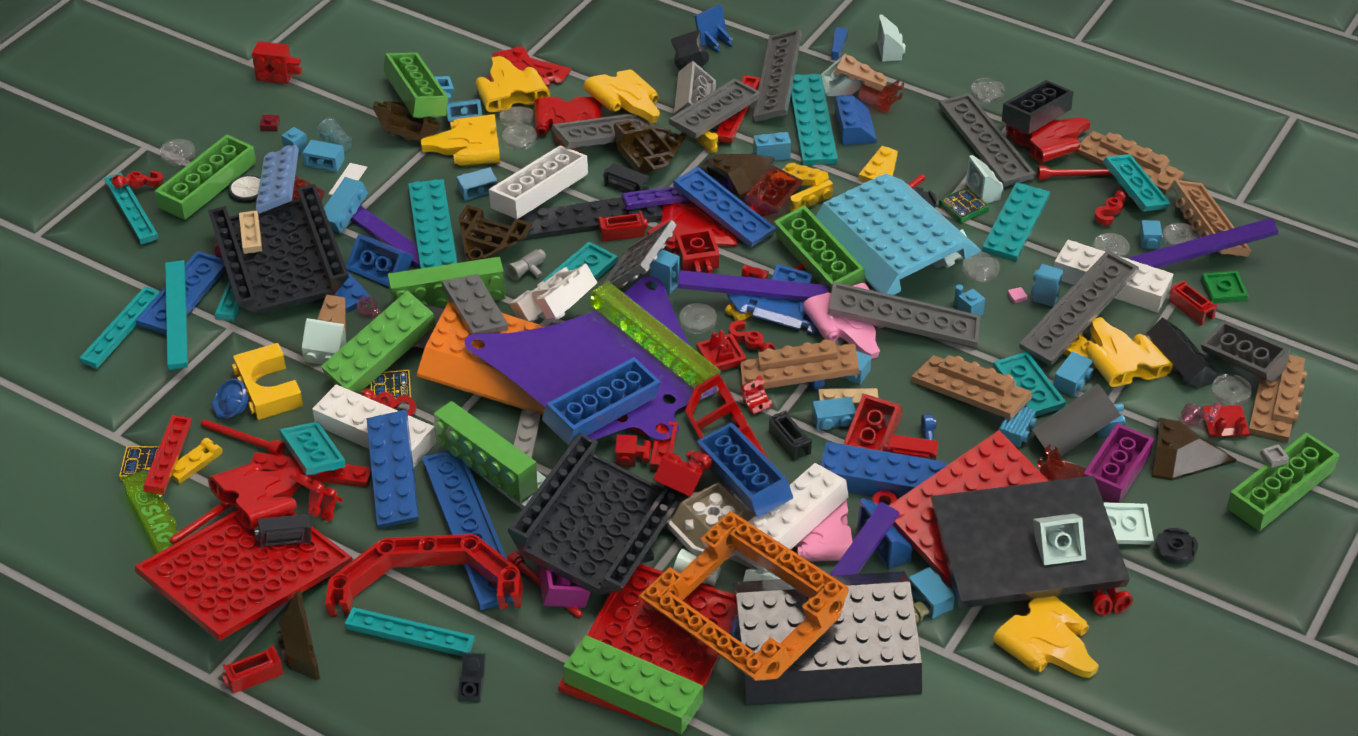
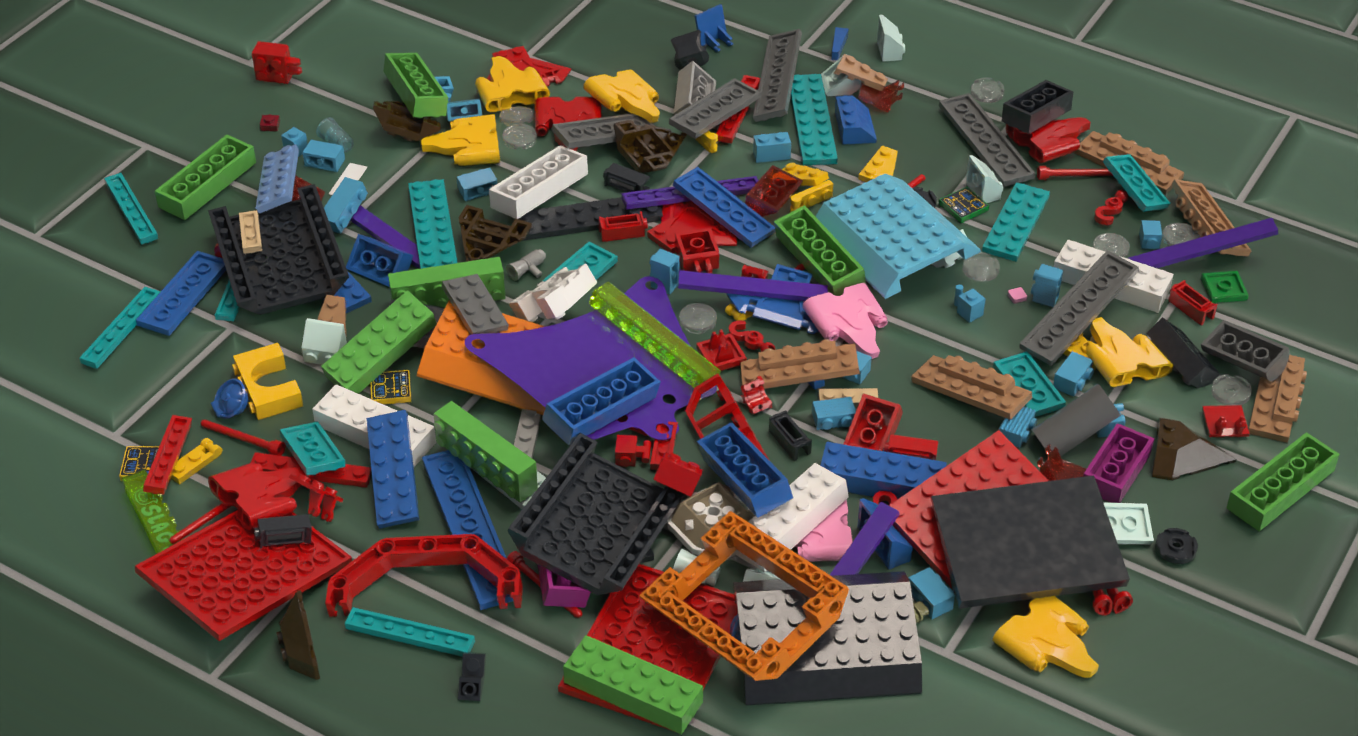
red piece [111,170,164,189] -> none
clear plate [160,139,196,166] -> none
teal tile [165,260,188,370] -> none
red window [221,645,283,694] -> none
white wheel [228,175,260,201] -> none
clear pink plate [357,296,381,320] -> none
red piece [360,389,417,417] -> none
flat silver plate [596,220,676,298] -> none
red piece [685,450,712,472] -> none
dark brown wedge [699,154,774,198] -> none
dark grey plate [828,281,981,348] -> none
blue plate [921,414,936,440] -> none
light aqua slope [1033,514,1086,565] -> none
clear pink plate [1181,402,1221,424] -> none
light grey tile [1260,444,1290,468] -> none

